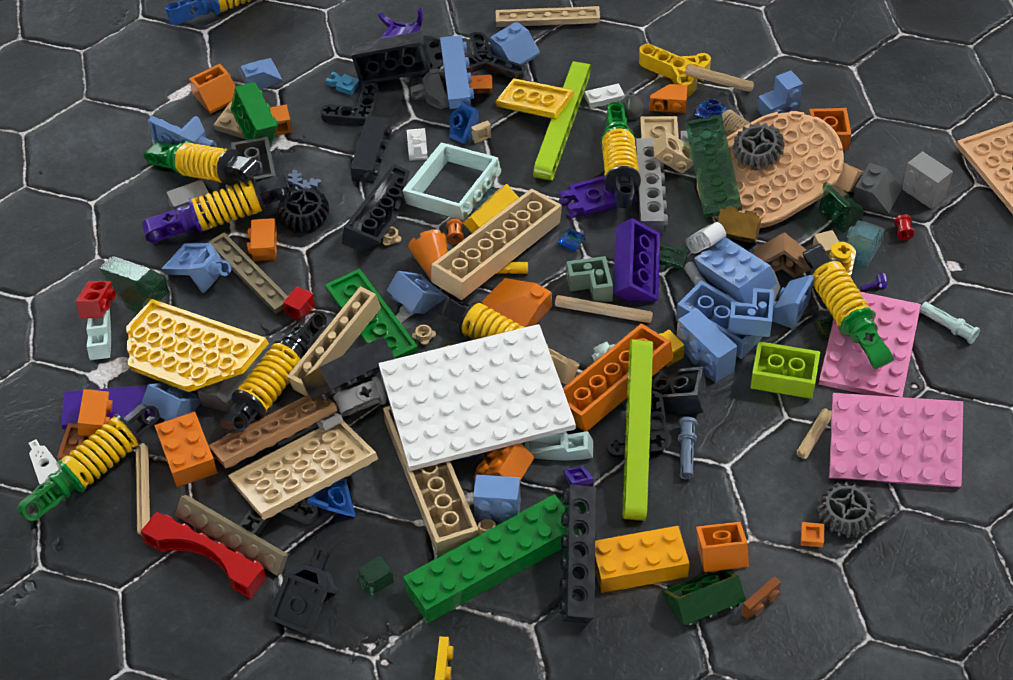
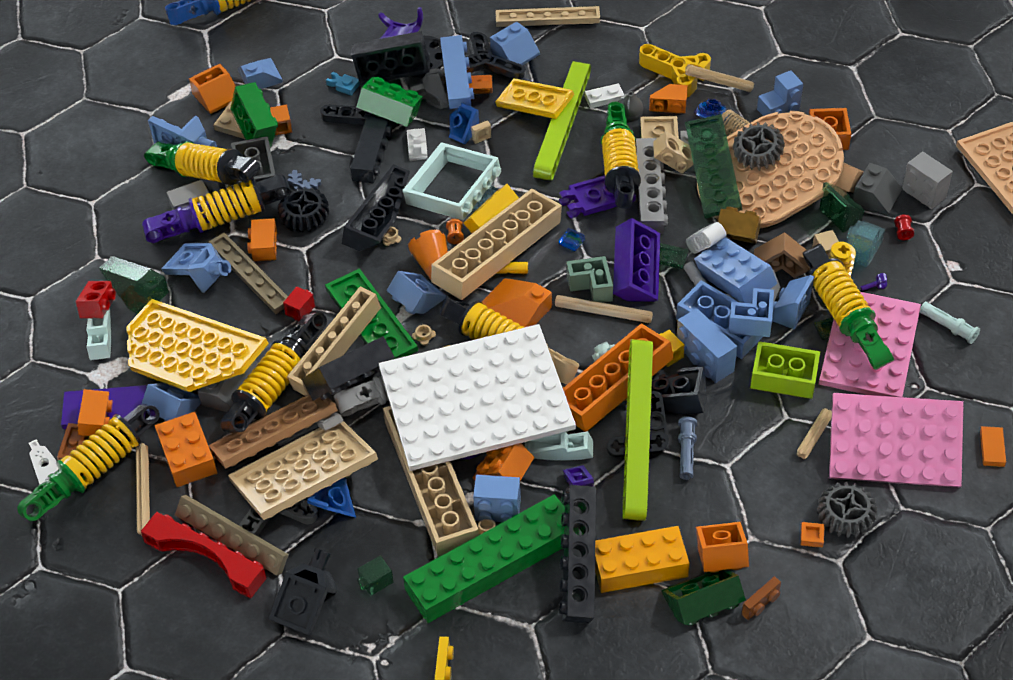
none -> brick [356,77,423,127]
none -> orange tile [980,426,1006,467]

